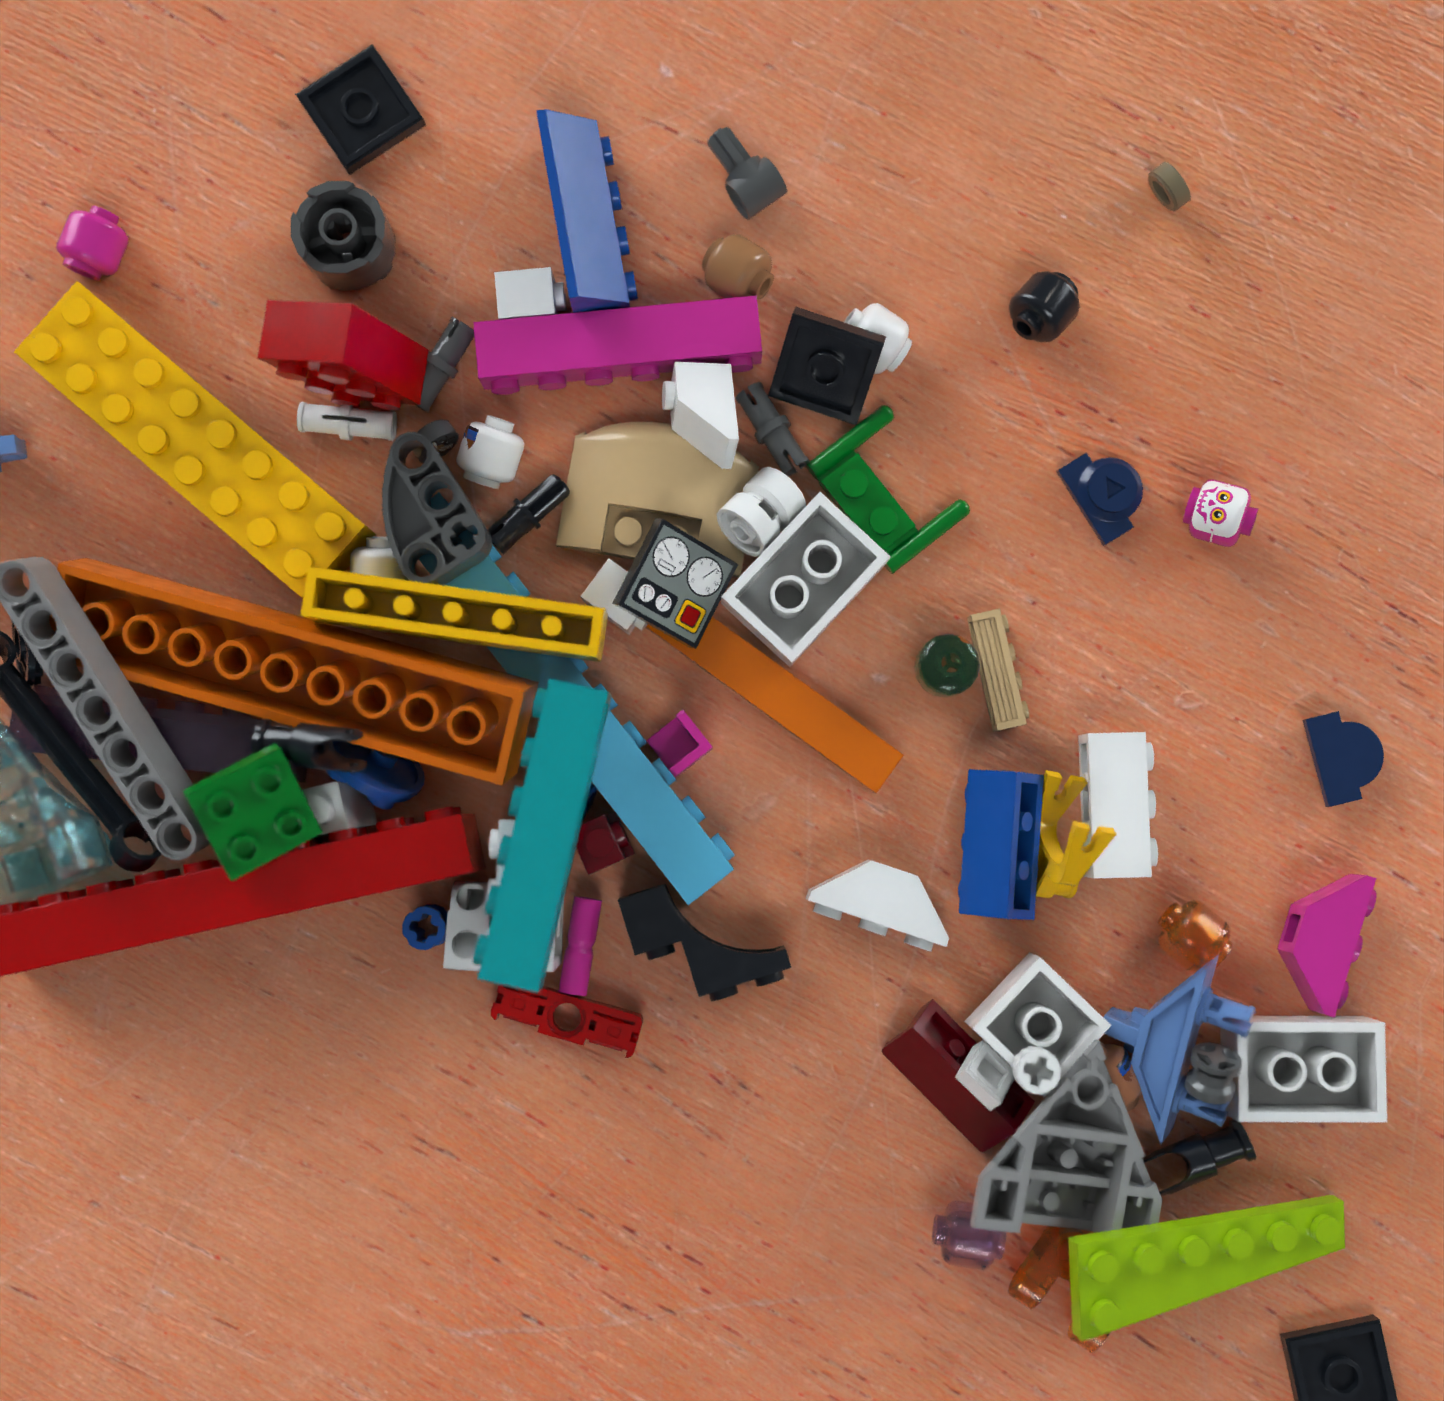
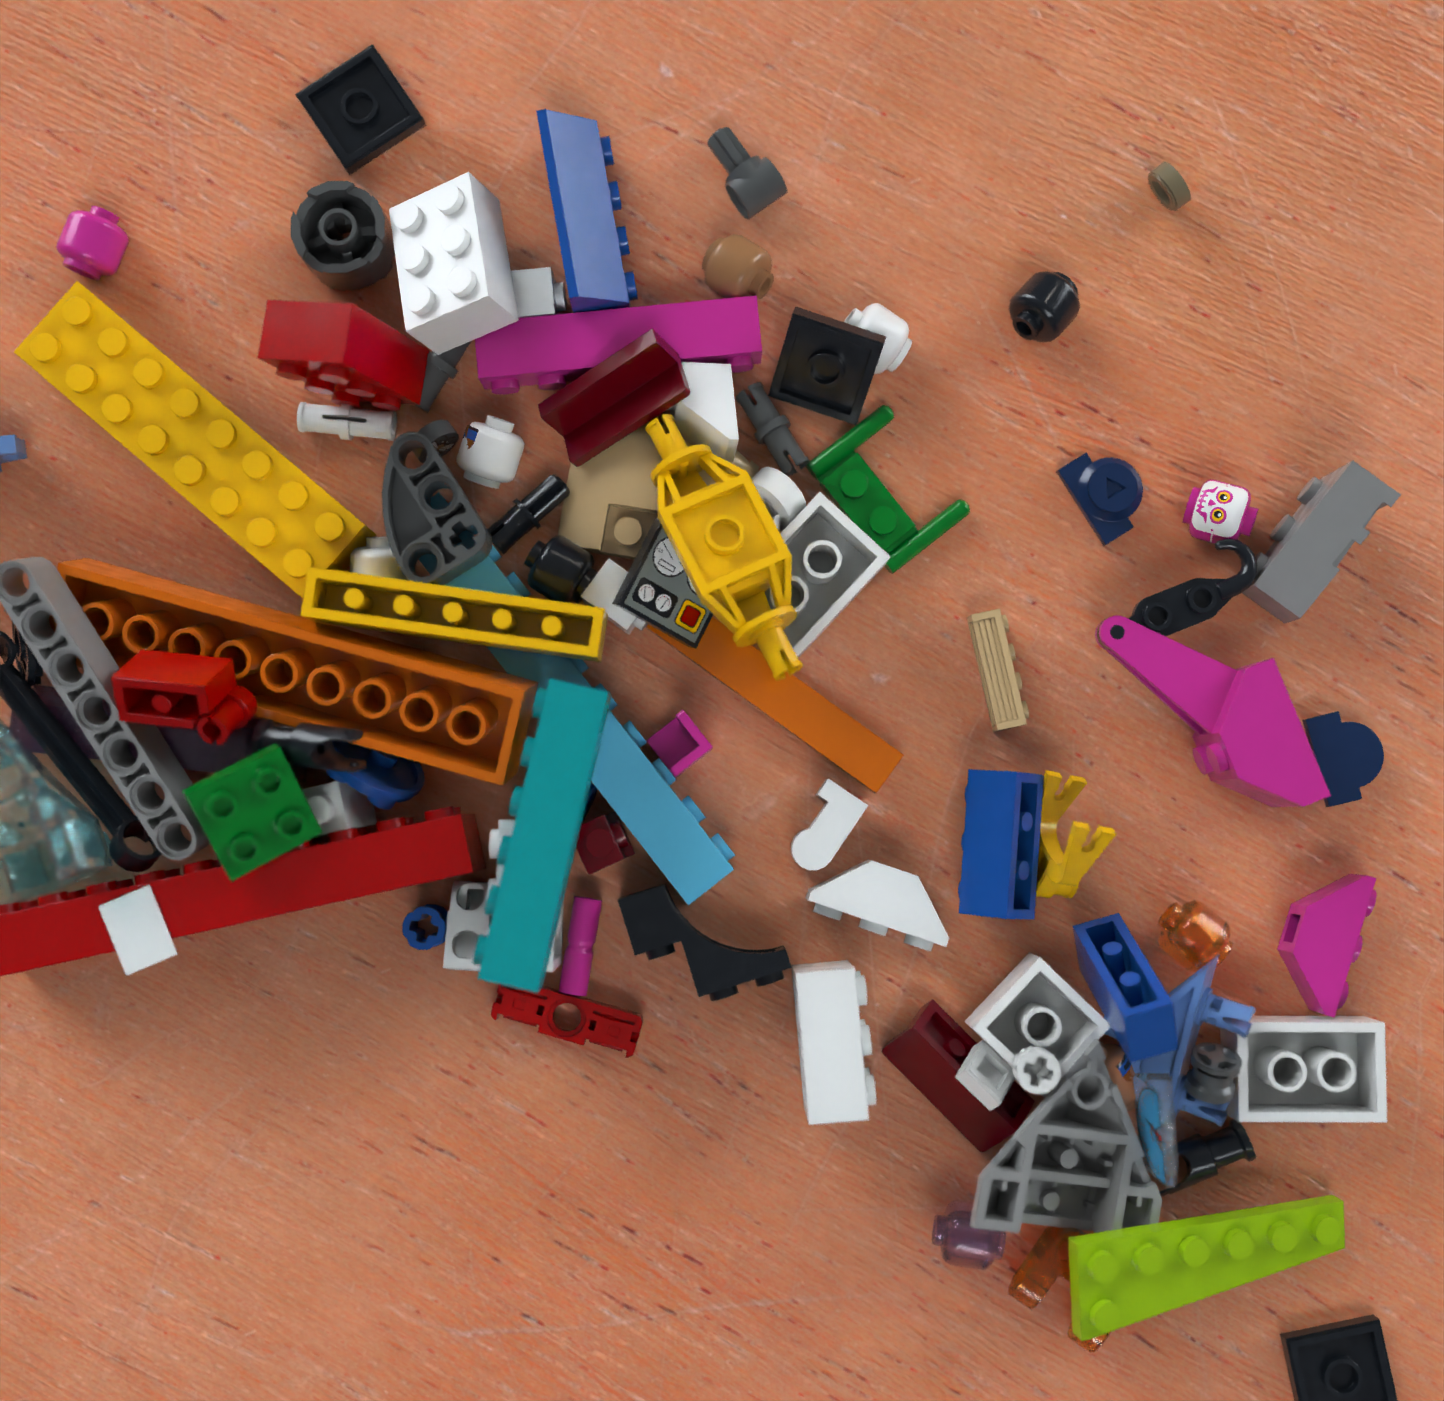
clear green head [914,634,980,698] -> none
white brick [1078,732,1158,878] -> none
none -> white sticker [98,885,177,976]
none -> red hinge [111,649,258,745]
none -> white brick [389,172,519,355]
none -> black head [524,535,598,604]
none -> dark red panel [538,328,690,467]
none -> yellow plate [645,414,803,681]
none -> white leg [791,778,868,870]
none -> white brick [791,960,876,1125]
none -> blue brick [1073,913,1179,1063]
none -> dark pink slope [1095,539,1331,807]
none -> clear slope [1133,1073,1179,1188]
none -> light grey wedge [1242,461,1401,624]

